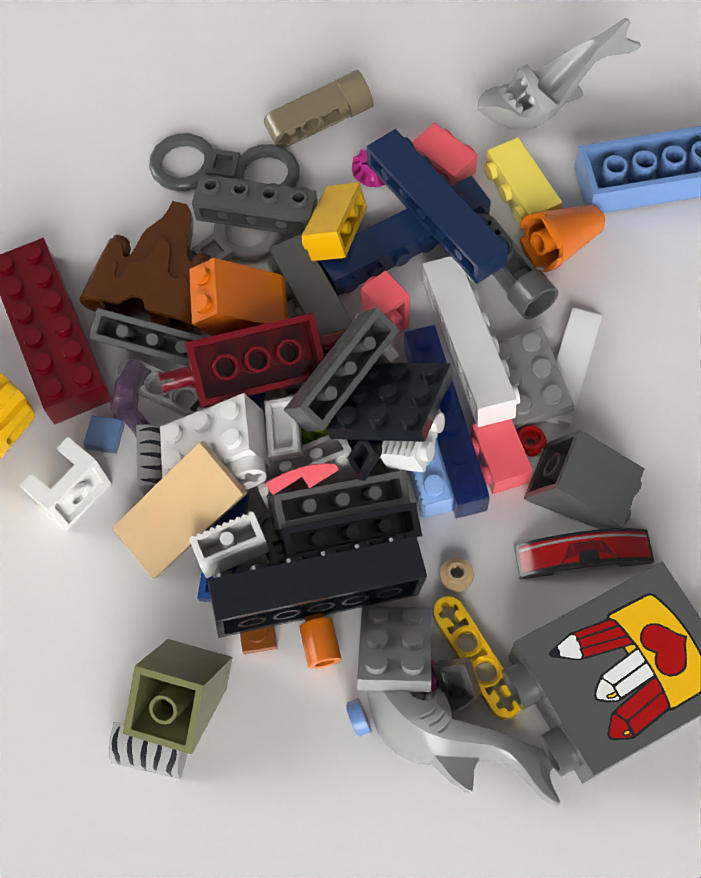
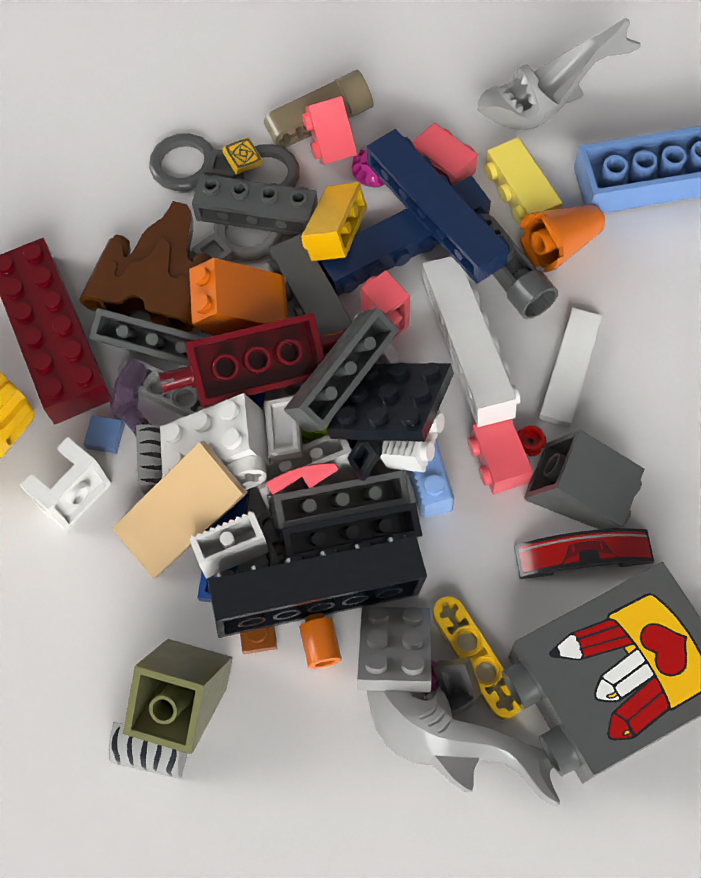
medium blue tile [346,698,372,737] -> none
clear blue brick [404,325,490,519] -> none
tan plate [440,557,474,592] -> none
light grey plate [498,327,574,430] -> none
none -> yellow tile [222,137,263,175]
none -> coral brick [302,96,358,164]

